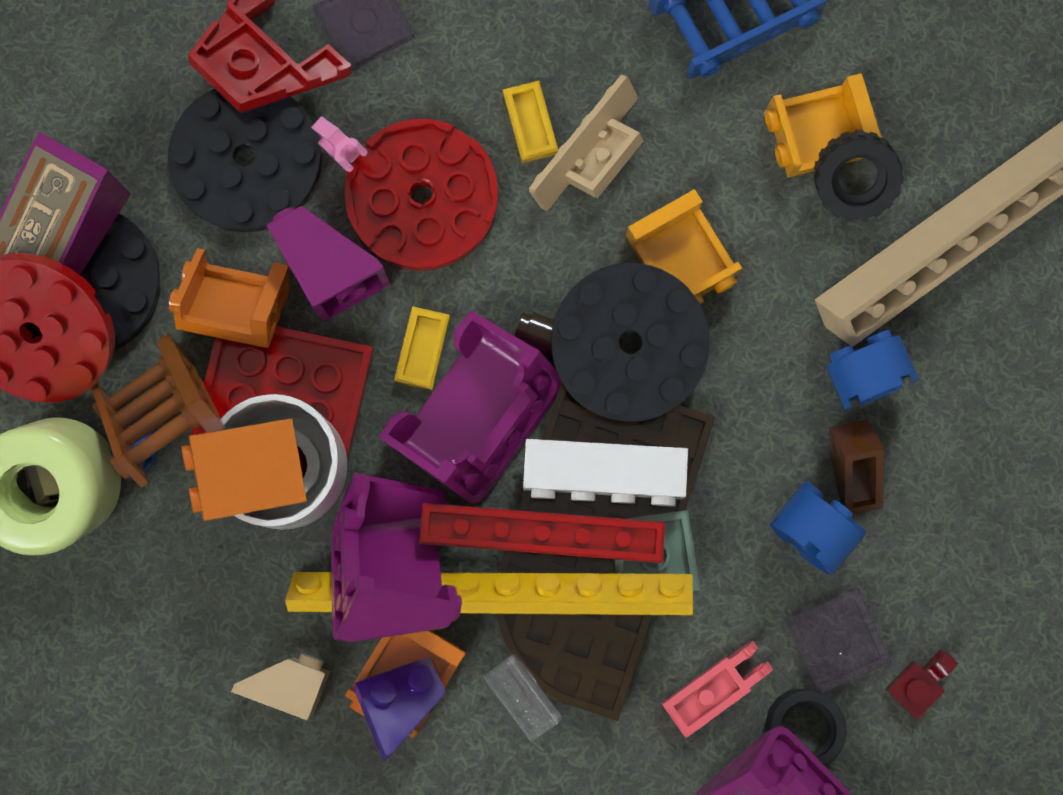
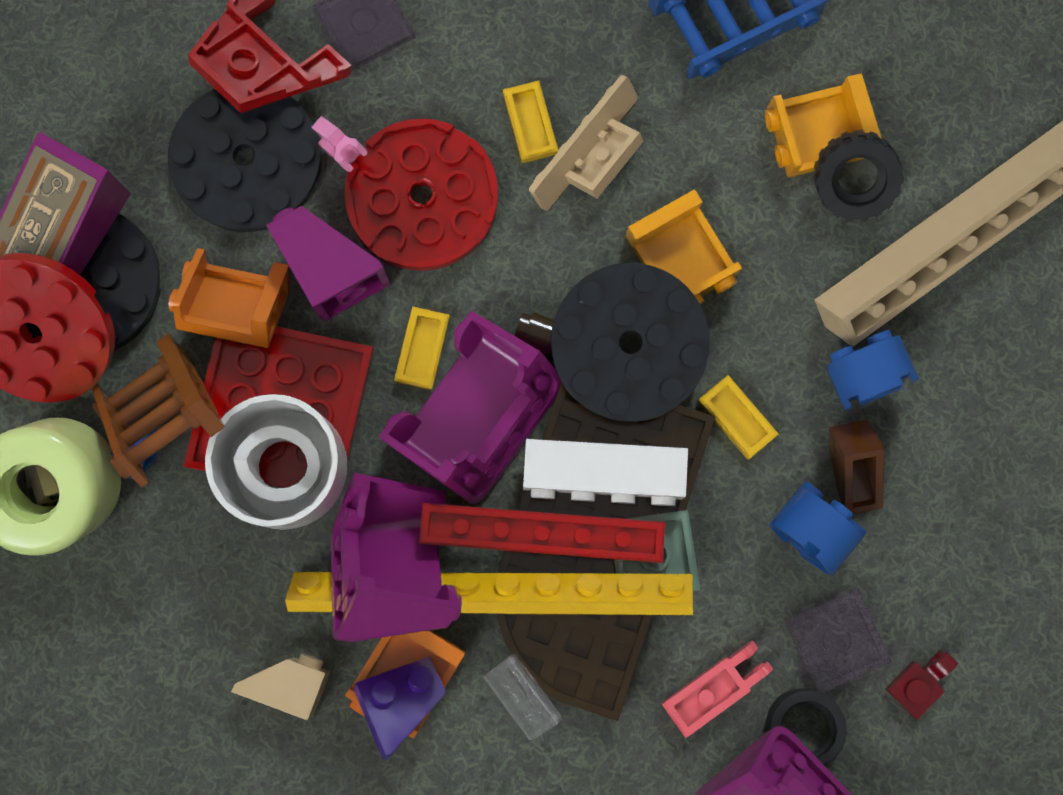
orange panel [181,418,307,521] -> none
none -> yellow tile [698,375,779,460]

